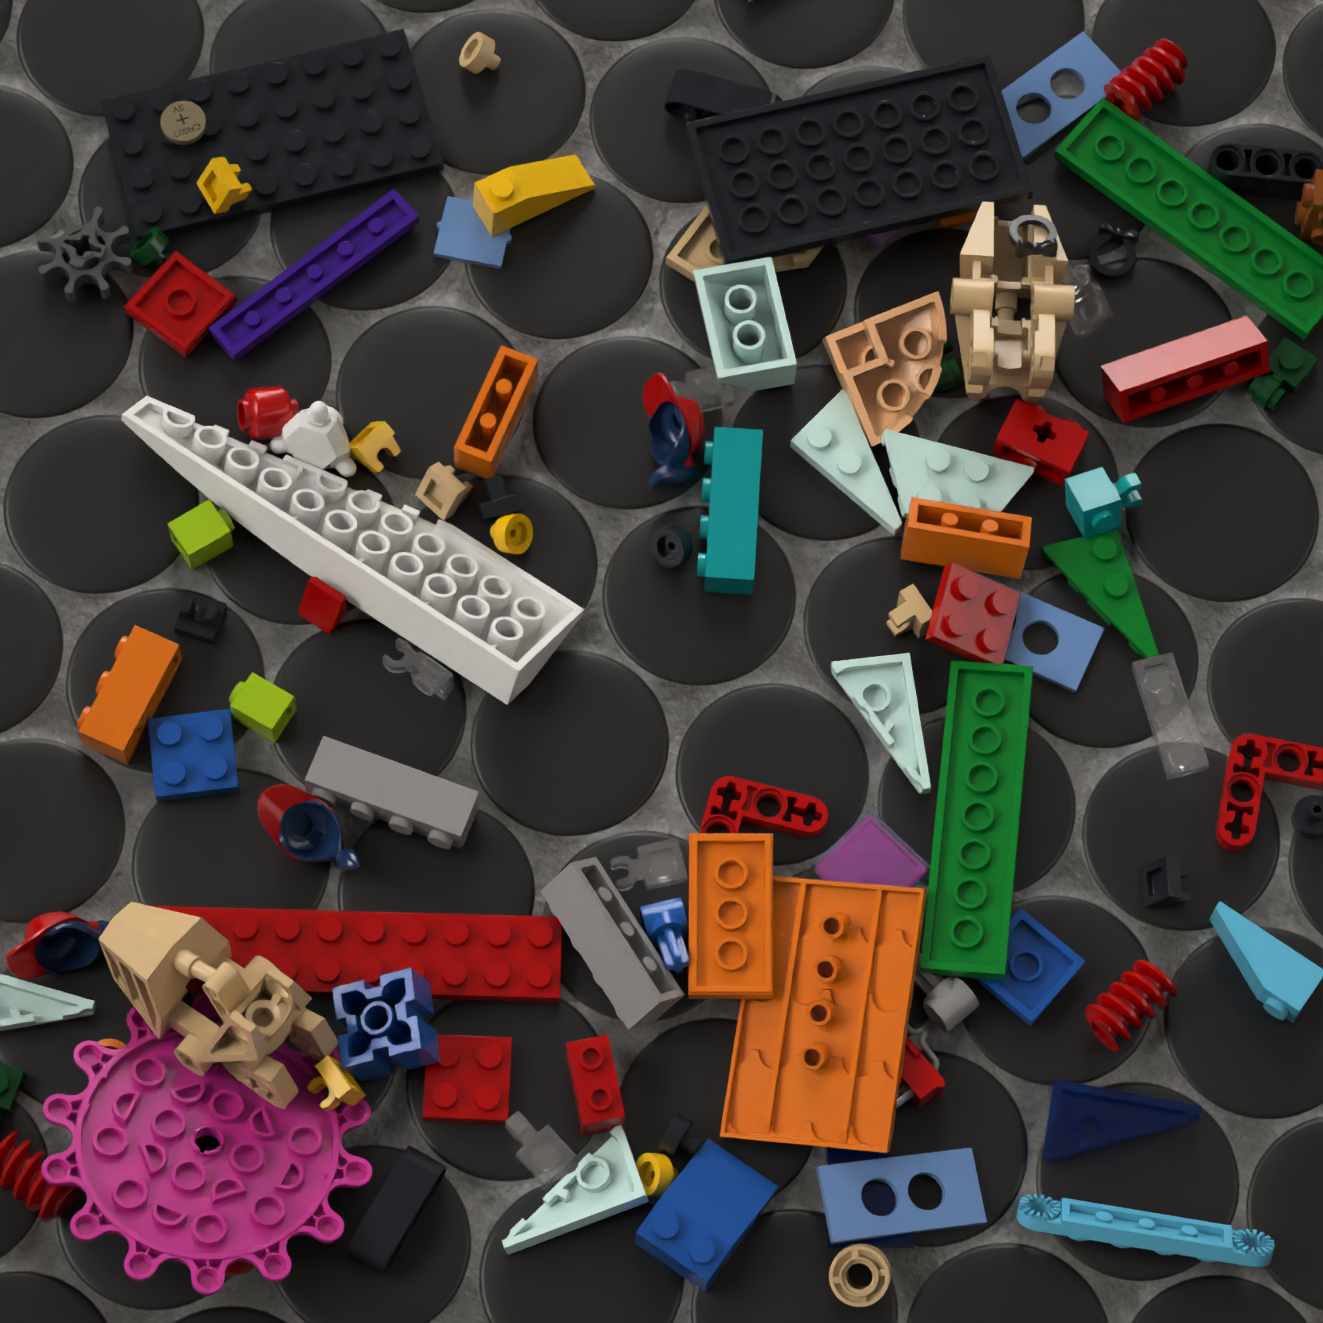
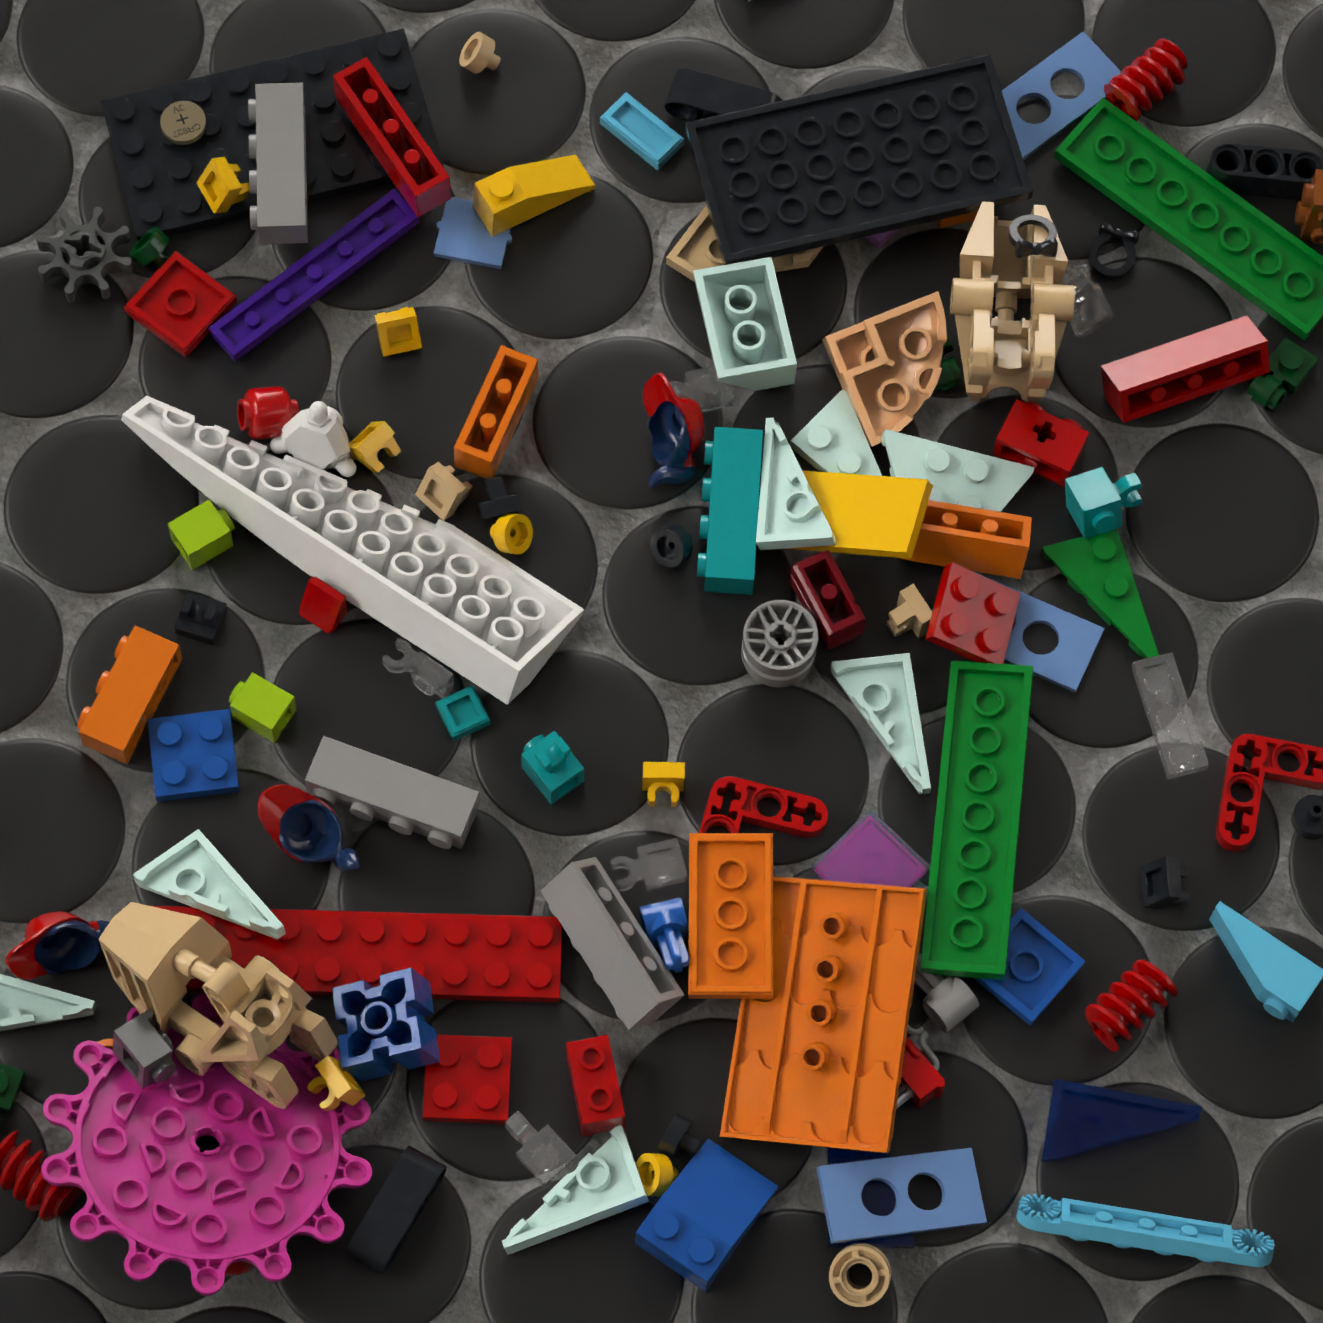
none -> dark grey brick [113,1009,177,1089]
none -> light aqua wing [133,829,286,940]
none -> light grey brick [248,82,308,244]
none -> red brick [333,57,451,218]
none -> yellow tile [374,307,422,357]
none -> teal tile [435,685,491,742]
none -> teal brick [521,730,584,805]
none -> medium azure tile [600,92,684,171]
none -> yellow tile [642,762,685,807]
none -> light grey wheel [741,600,818,688]
none -> light aqua wing [756,417,836,550]
none -> yellow tile [784,471,933,559]
none -> dark red brick [790,550,866,651]

